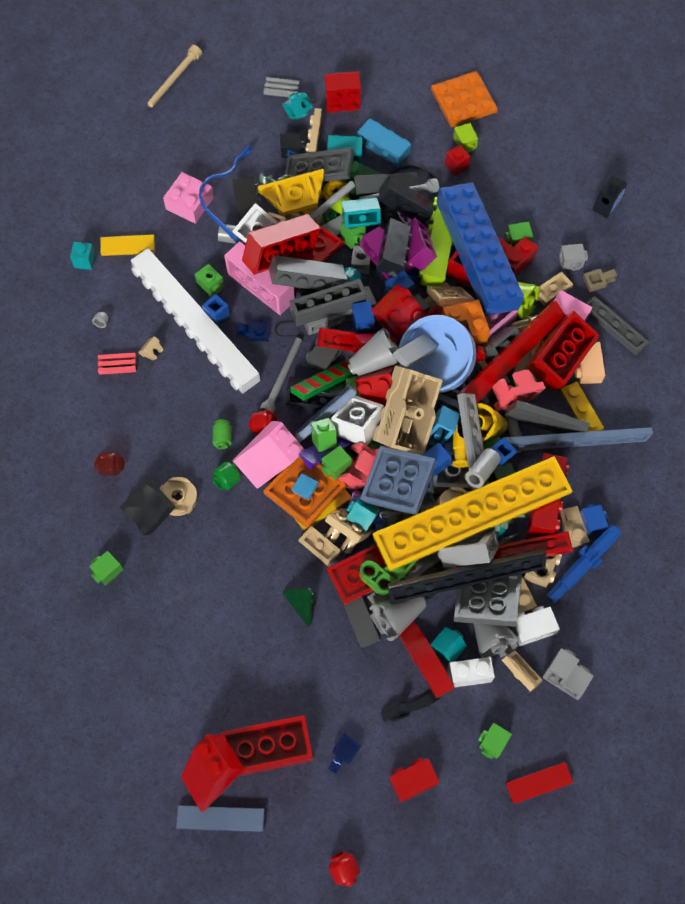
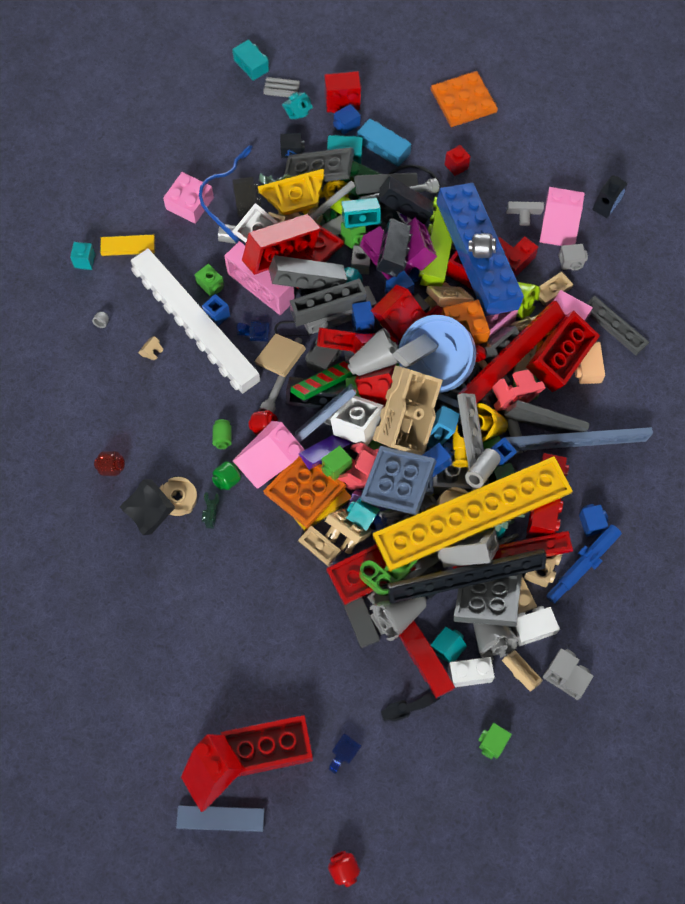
bright green brick [89,551,123,586] -> none
coral tile [98,353,136,375] -> none
tan piece [147,45,202,107] -> none
dark green piece [283,588,316,626] -> none
dark azure tile [292,473,319,500] -> none
tan plate [306,108,322,153] -> none
bright green brick [311,418,337,452] -> none
red brick [389,758,440,803] -> none
lime brick [453,123,478,153] -> none
bright green brick [504,222,533,247] -> none
red tile [506,762,573,805] -> none
tan plate [559,506,590,548] -> none
yellow plate [560,382,604,432] -> none
dark tan plate [583,269,617,292] -> none
none -> clear green plate [202,492,219,529]
none -> teal brick [232,39,269,81]
none -> tan tile [255,333,306,377]
none -> blue brick [333,104,361,135]
none -> flat silver head [469,233,496,258]
none -> light grey tile [506,201,544,226]
none -> bright pink slope [539,187,584,246]

